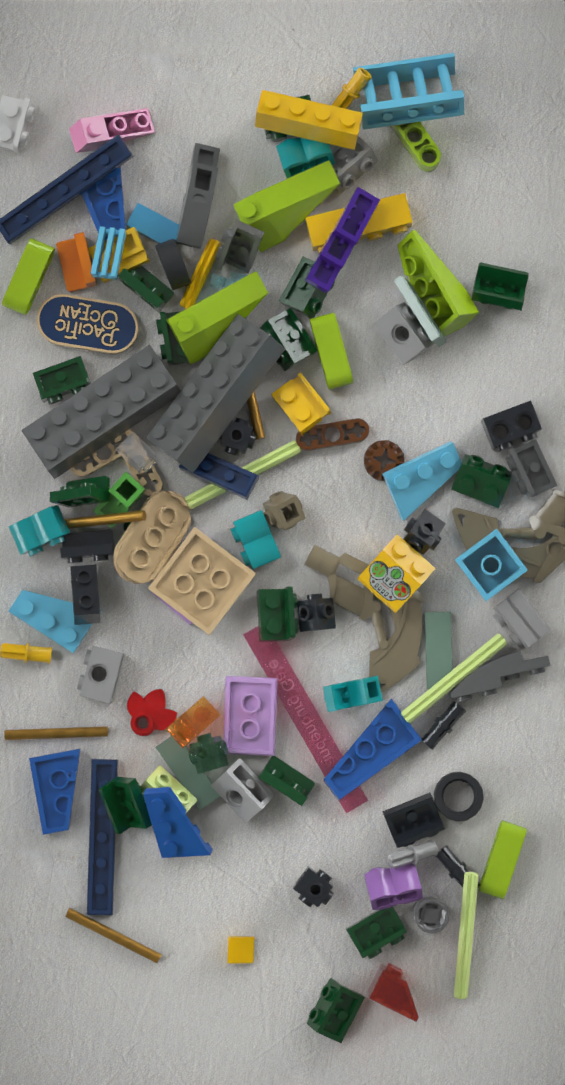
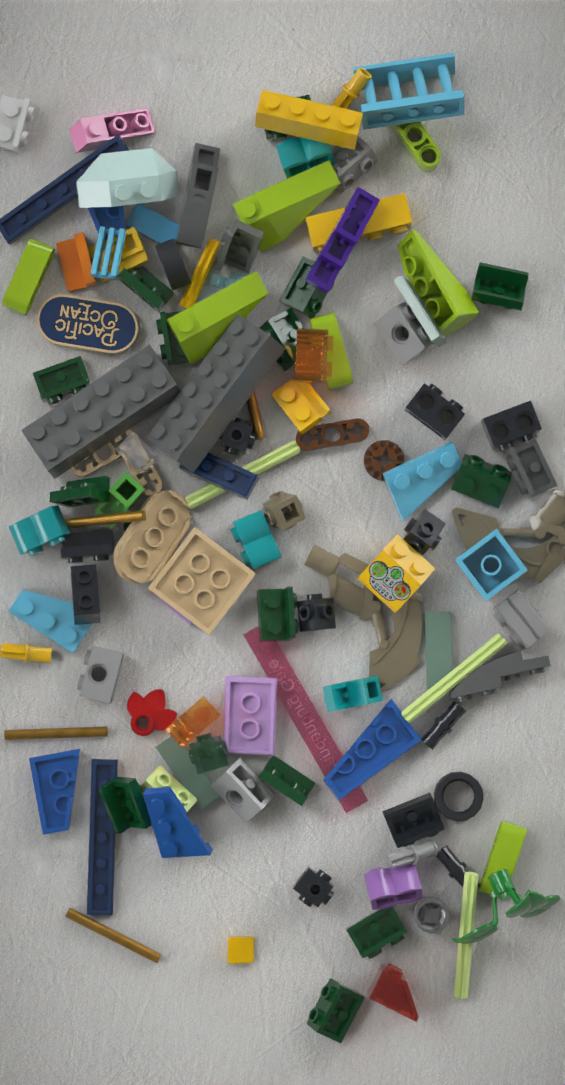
none -> light aqua wedge [76,148,179,208]
none -> clear orange brick [295,329,333,384]
none -> black brick [405,383,465,441]
none -> green plant [451,869,561,944]

